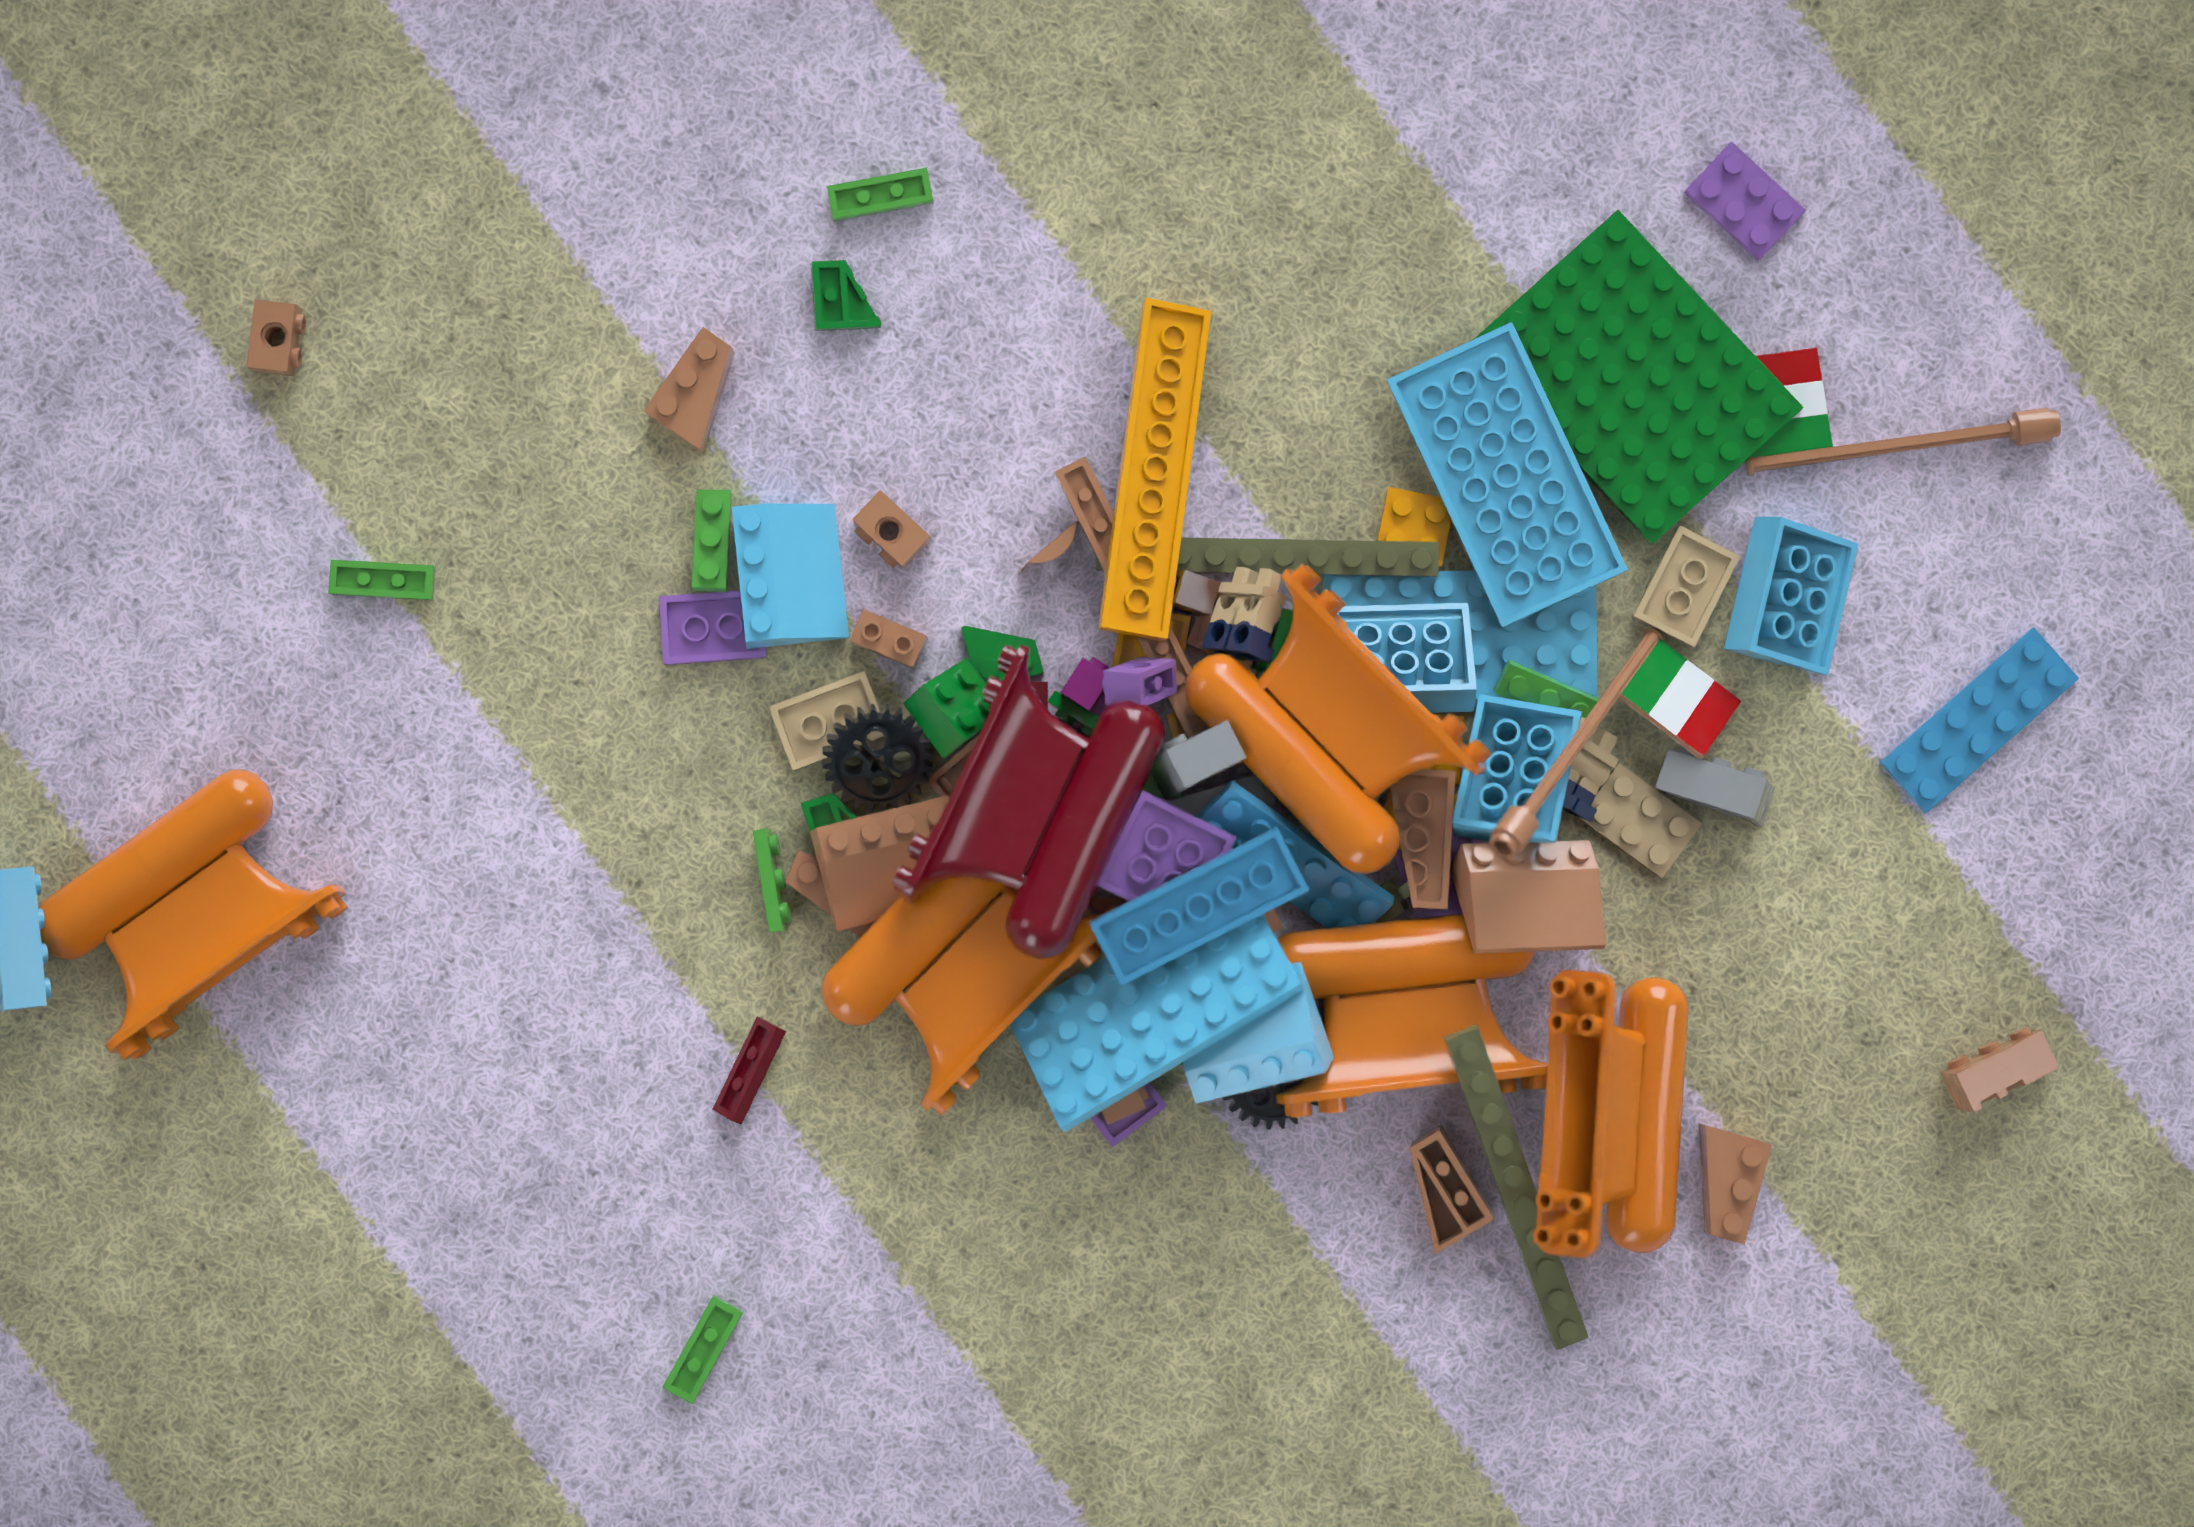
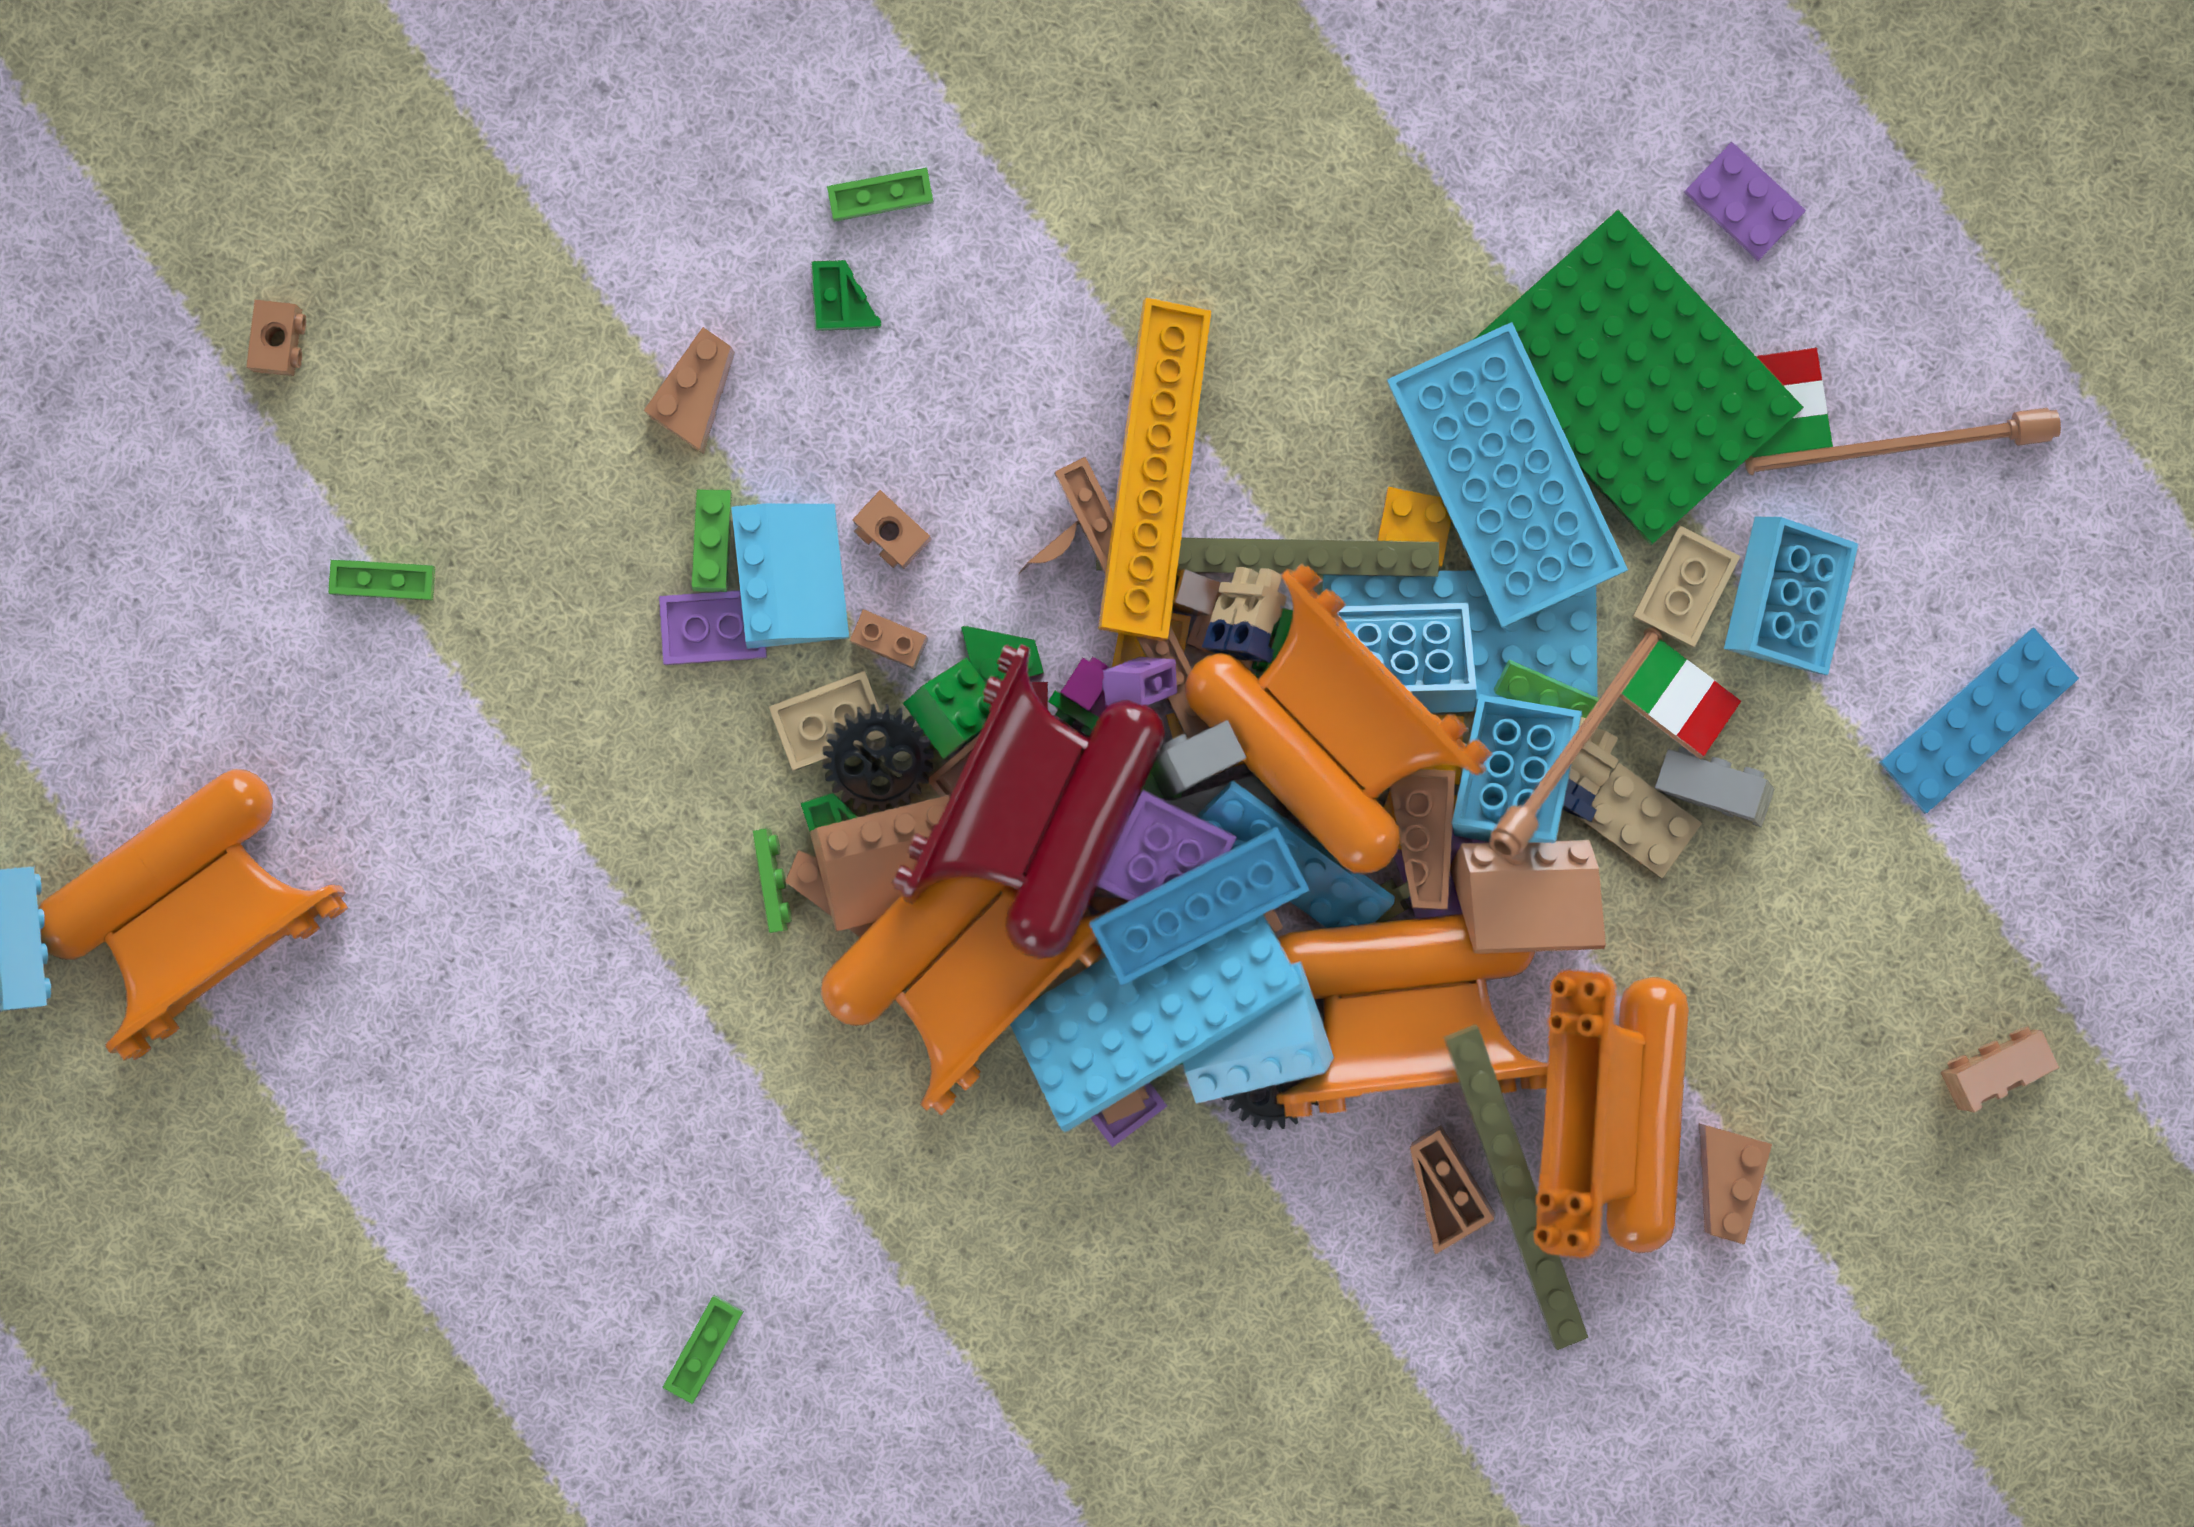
dark red plate [712,1016,786,1125] -> none

